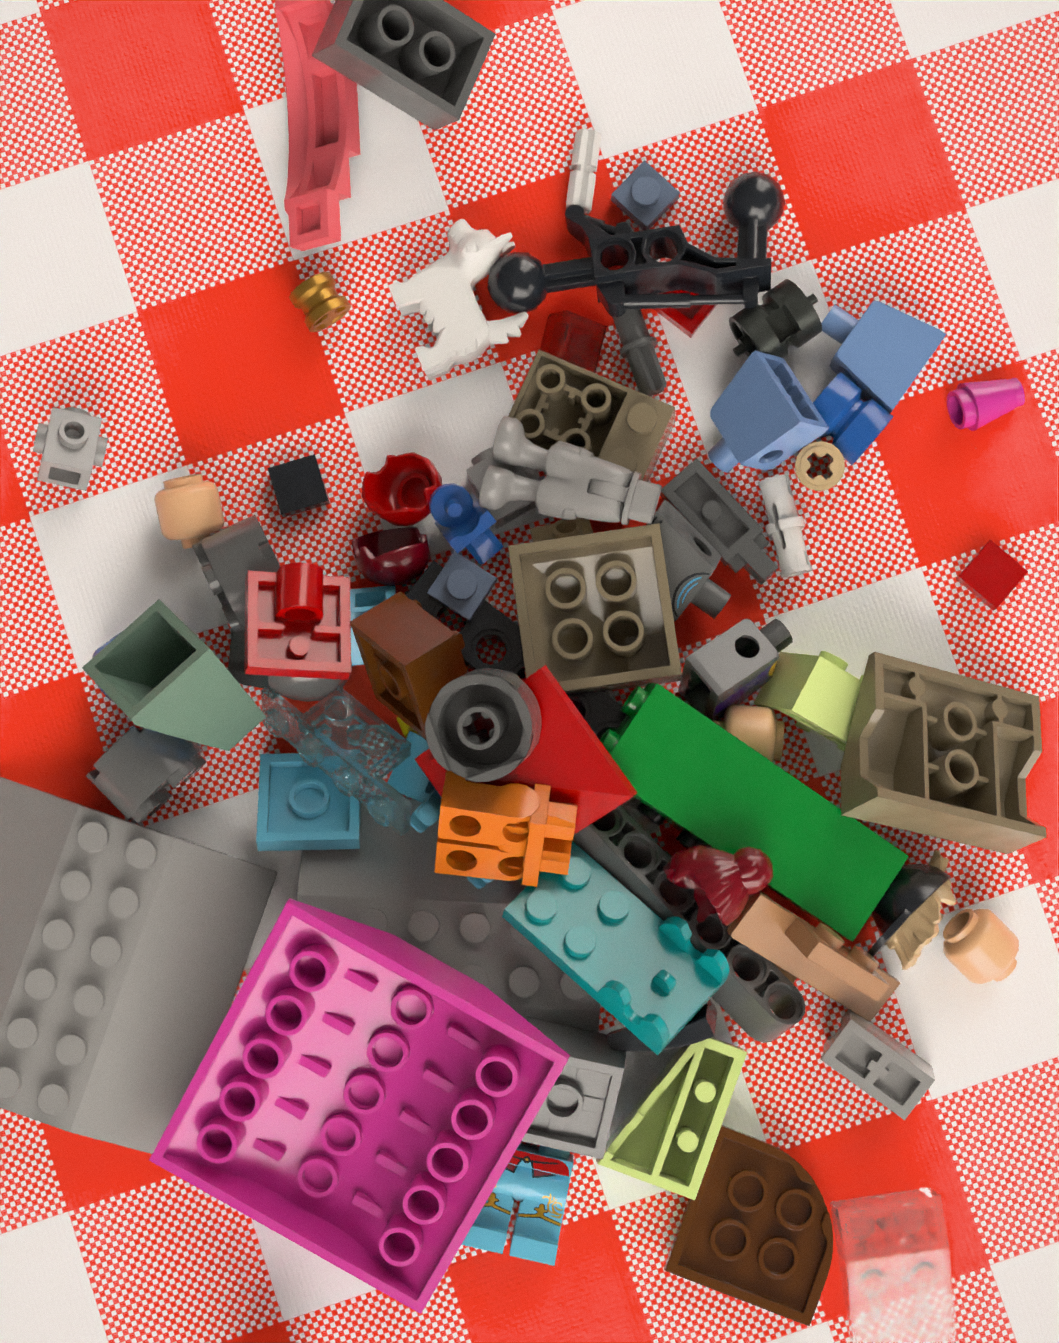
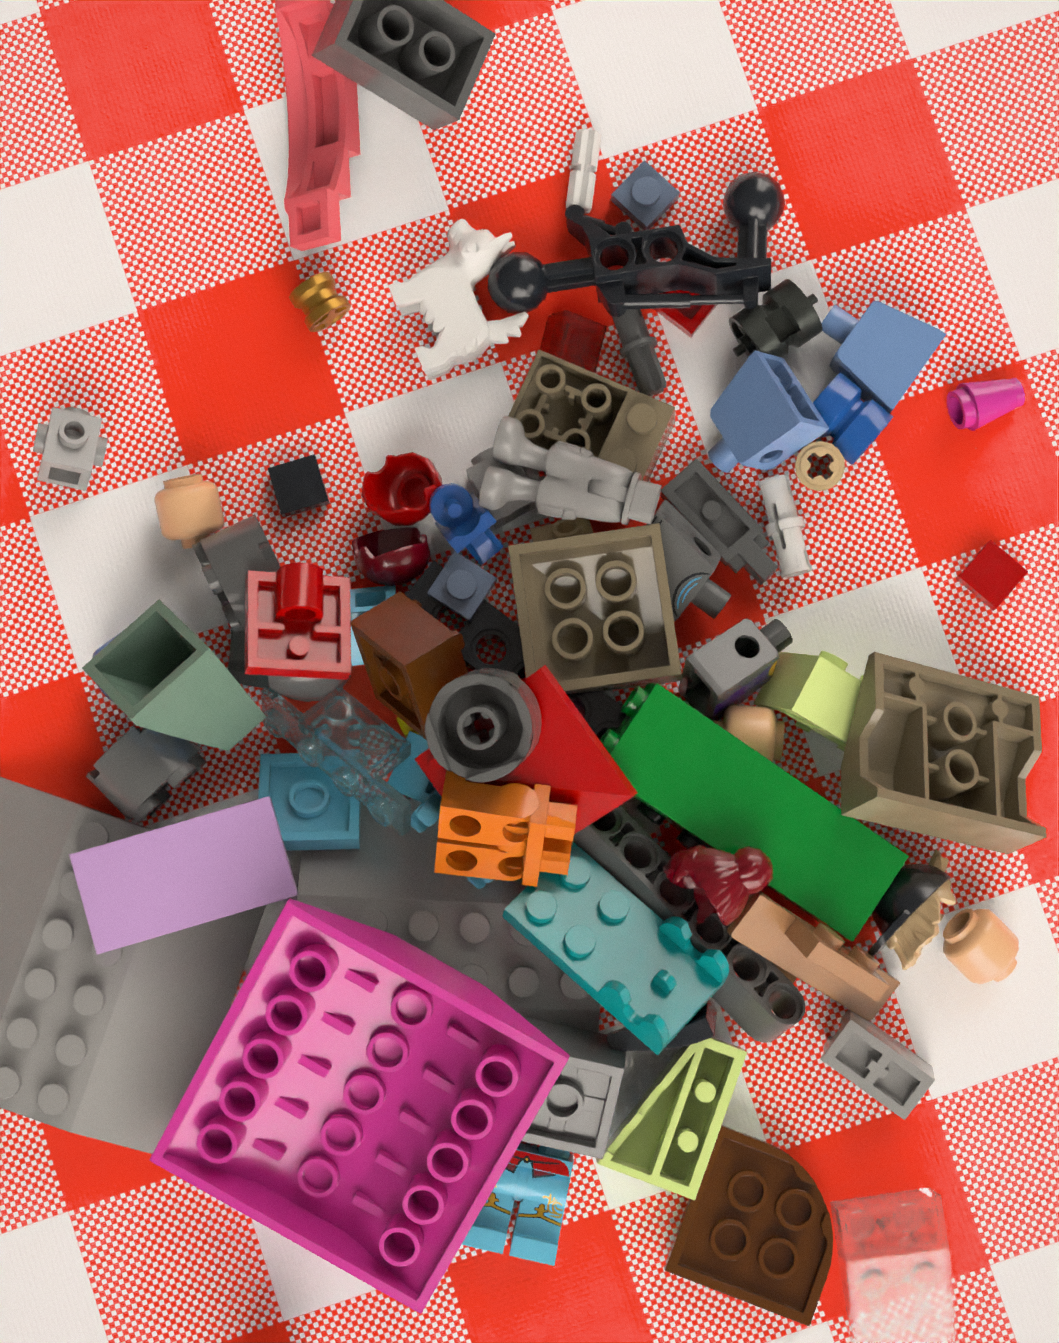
none -> lavender tile [69,796,299,955]

